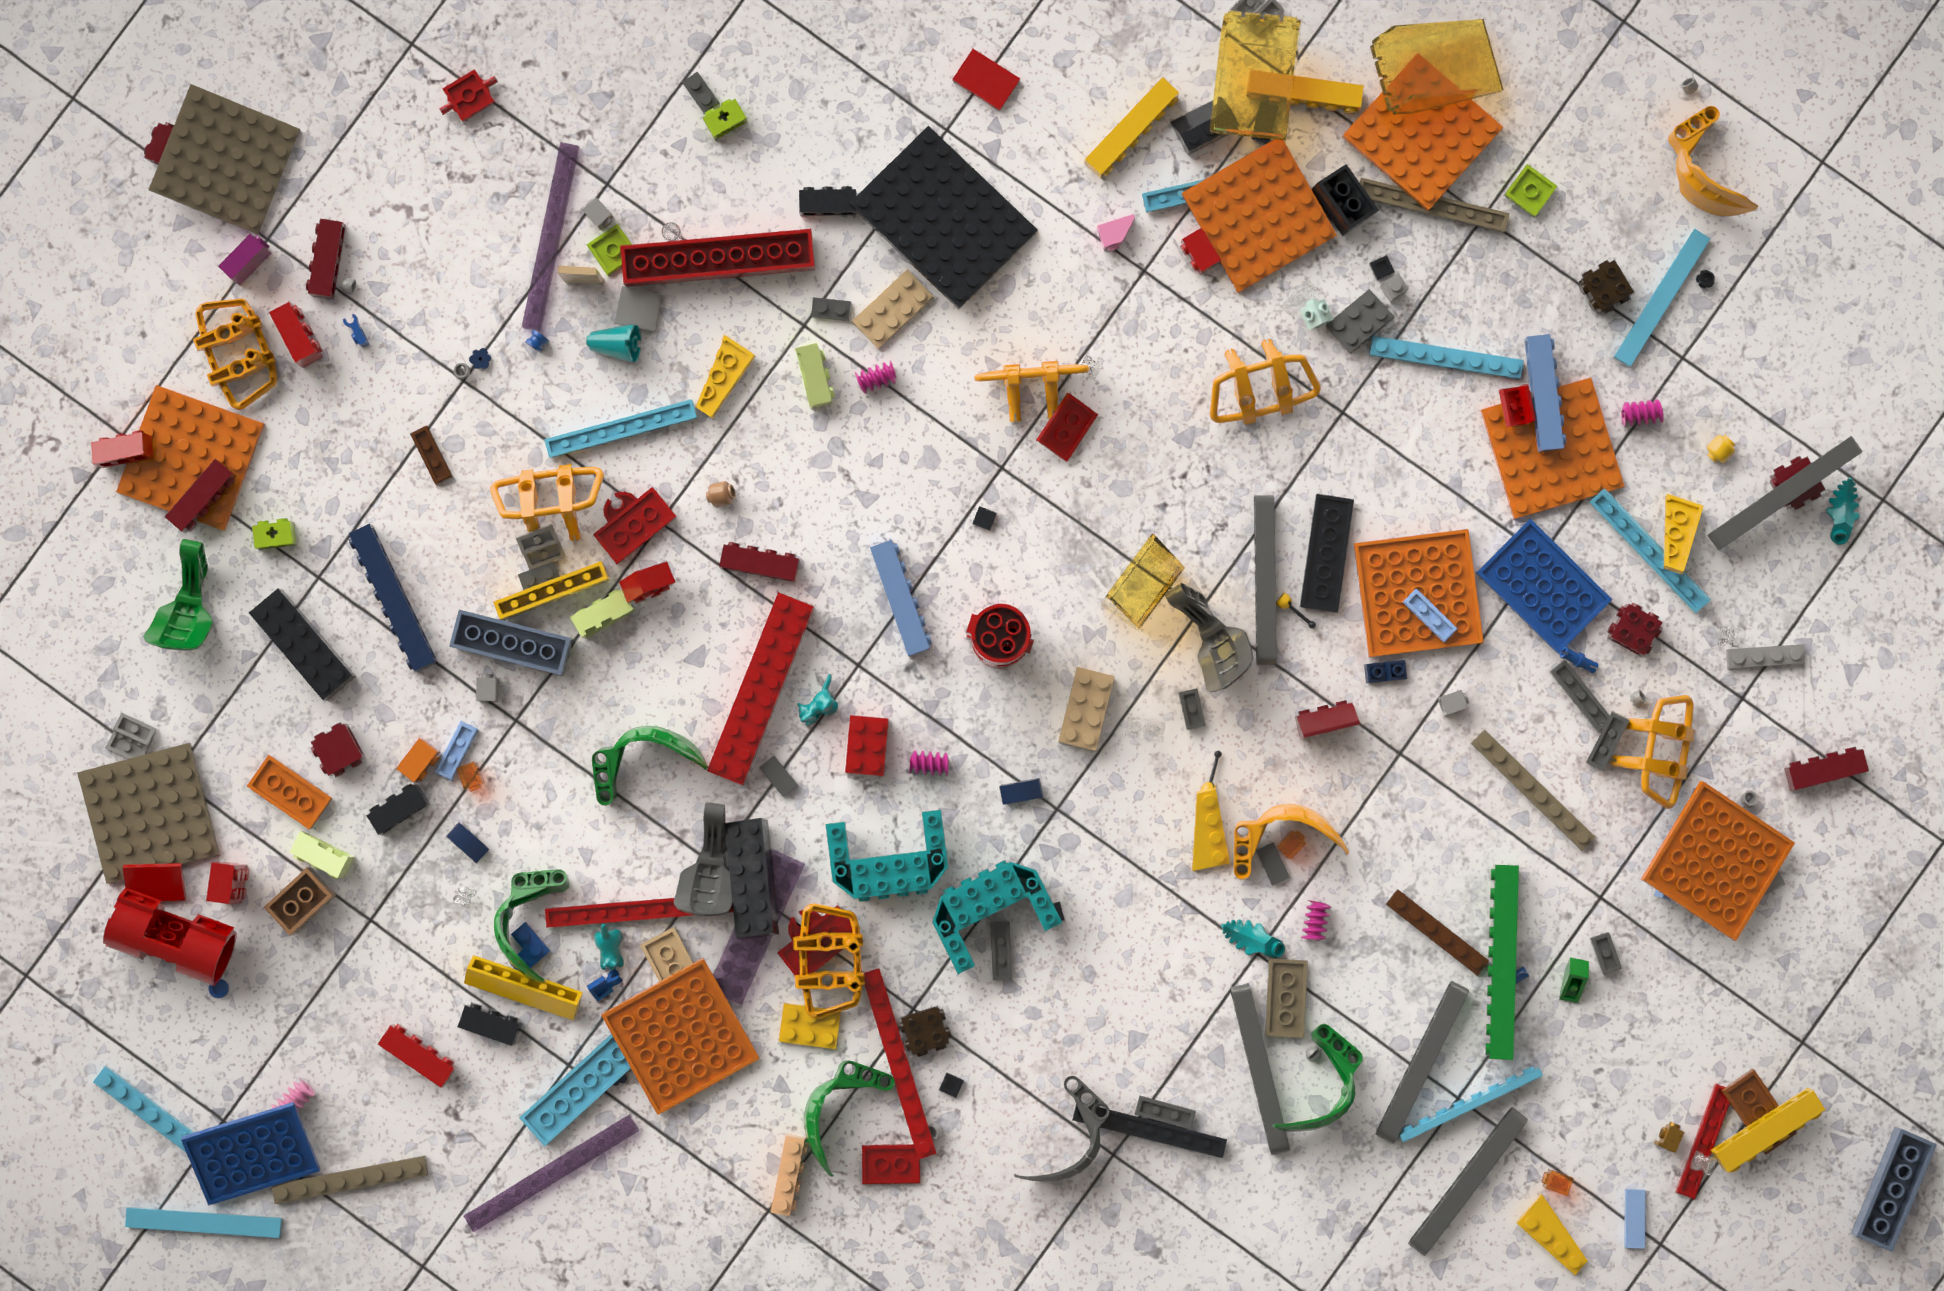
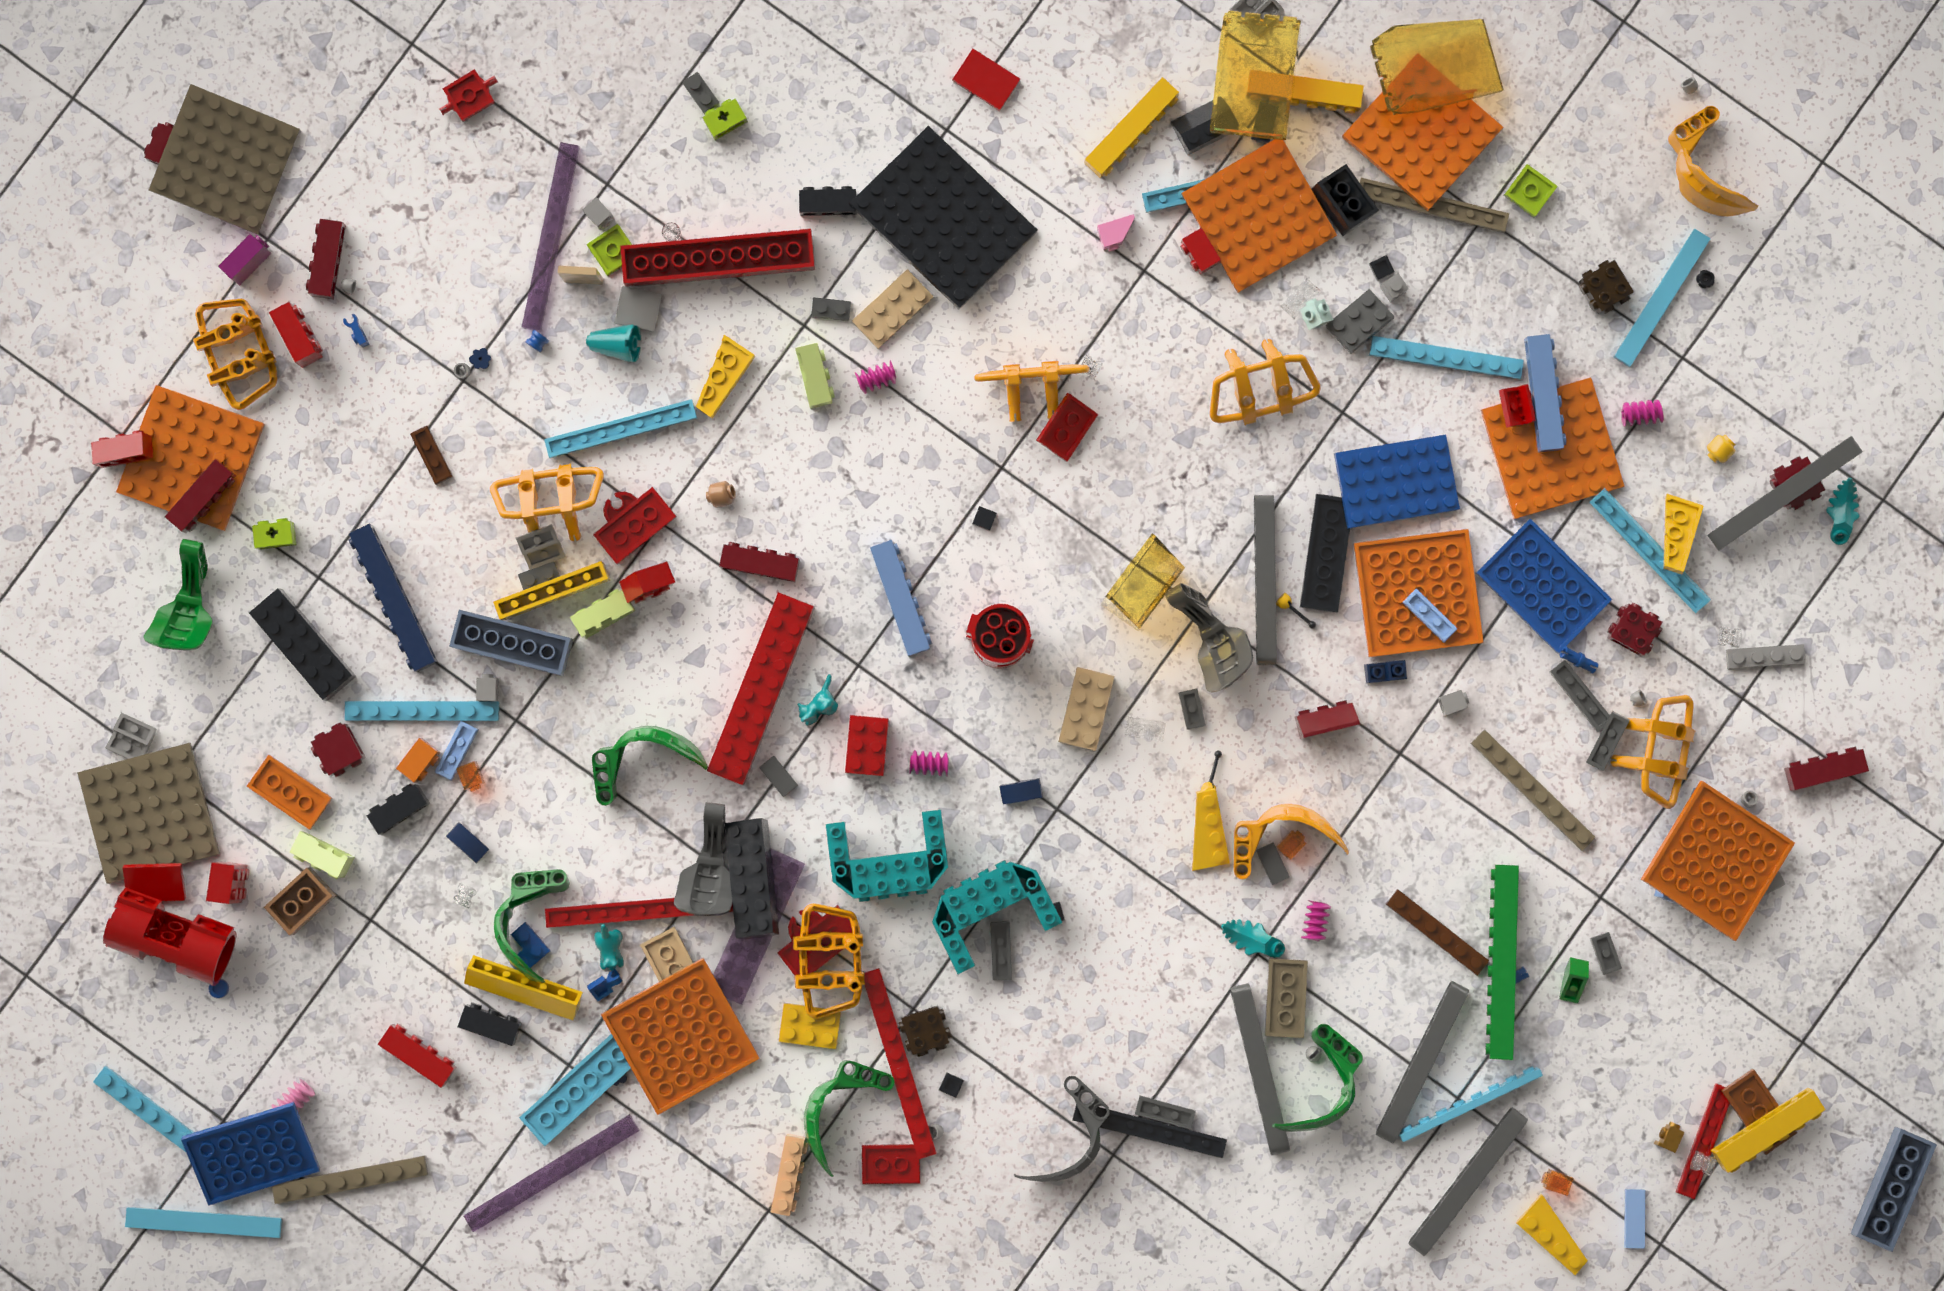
none -> medium azure plate [345,701,499,721]
none -> blue plate [1334,434,1460,529]

